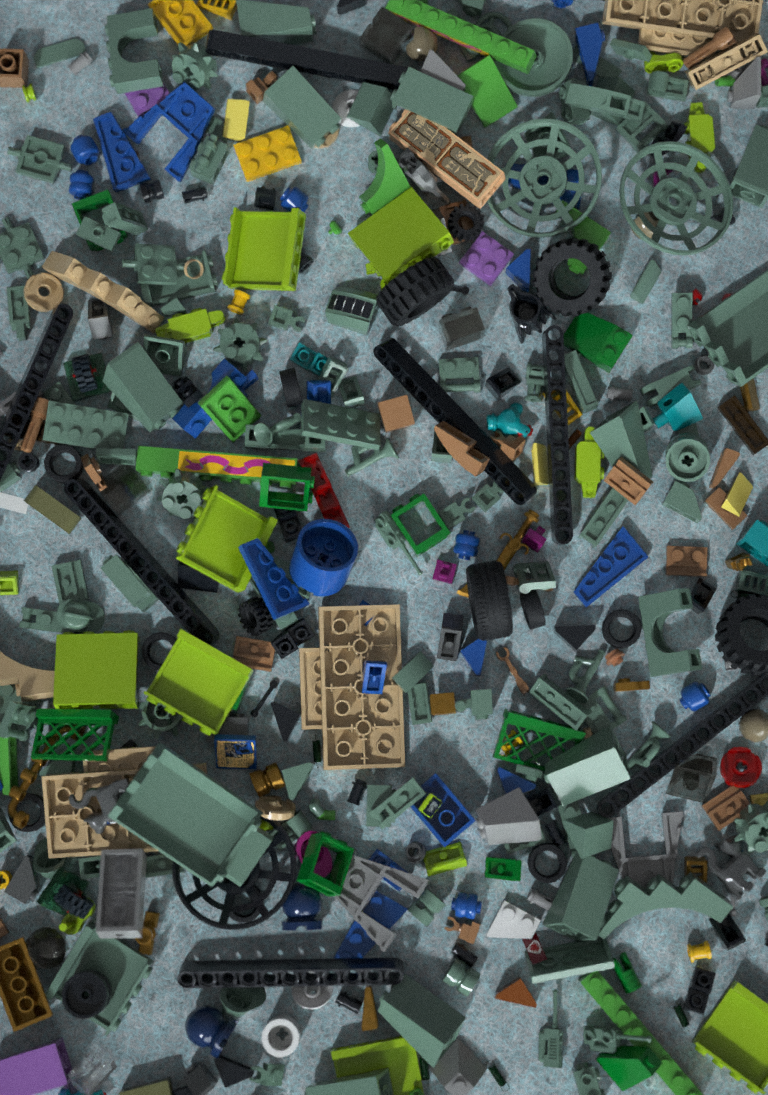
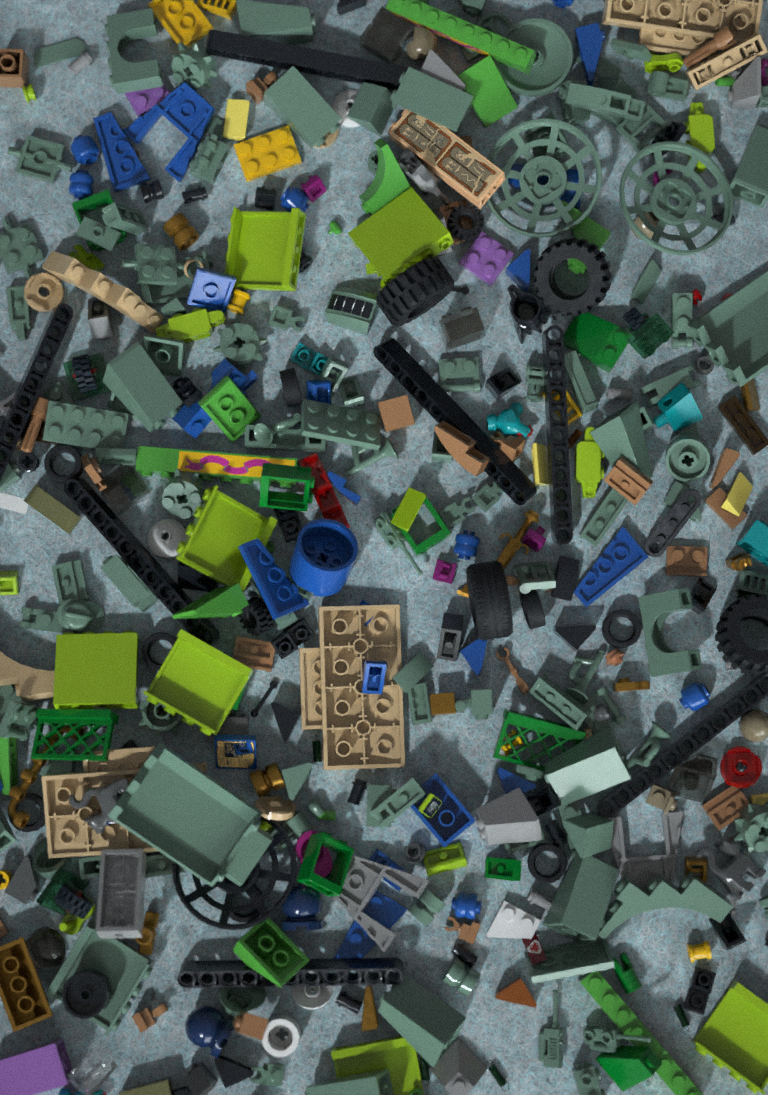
none -> lime plate [69,244,105,272]
none -> medium nougat piece [132,1002,168,1033]
none -> white dish [148,519,186,558]
none -> pearl gold wheel [163,213,200,251]
none -> bright green slope [172,583,249,620]
none -> tile [186,267,236,314]
none -> bright green slope [233,918,310,988]
none -> medium nougat brick [233,1010,269,1040]
none -> magenta tile [300,174,327,203]
none -> blue slope [327,471,361,506]
none -> lime slope [390,487,427,532]
none -> black slope [550,555,579,601]
none -> dark grey hinge [593,703,610,721]
none -> clear green plate [622,307,674,360]
none -> black plate [645,488,701,557]
none -> dark tan bracket [646,783,678,815]

